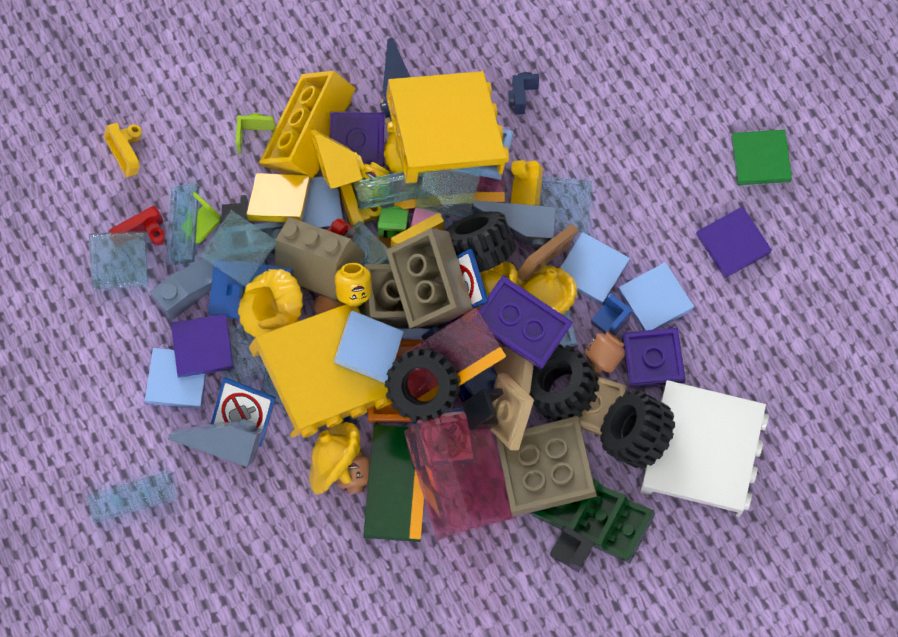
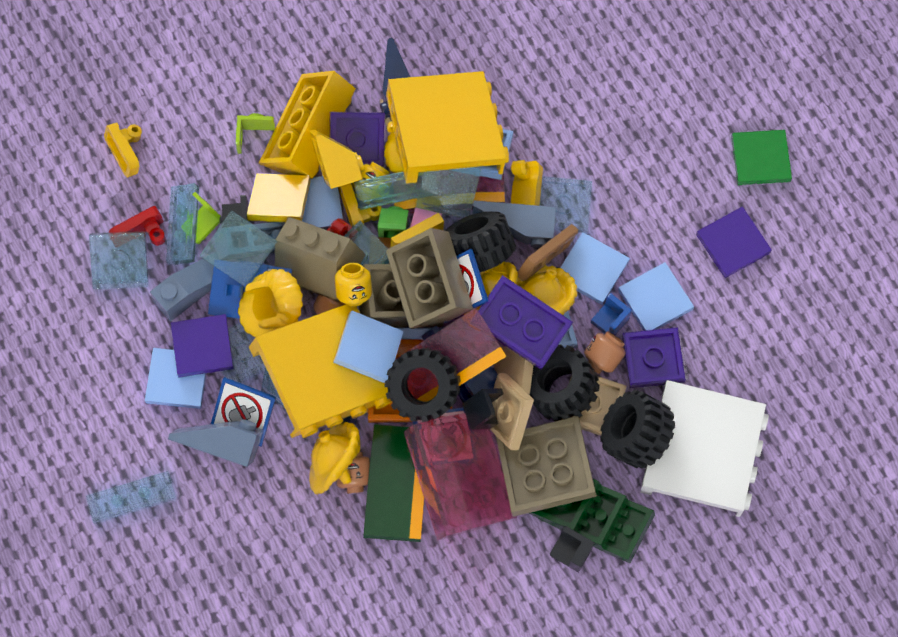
dark blue bracket [508,72,539,115] -> none

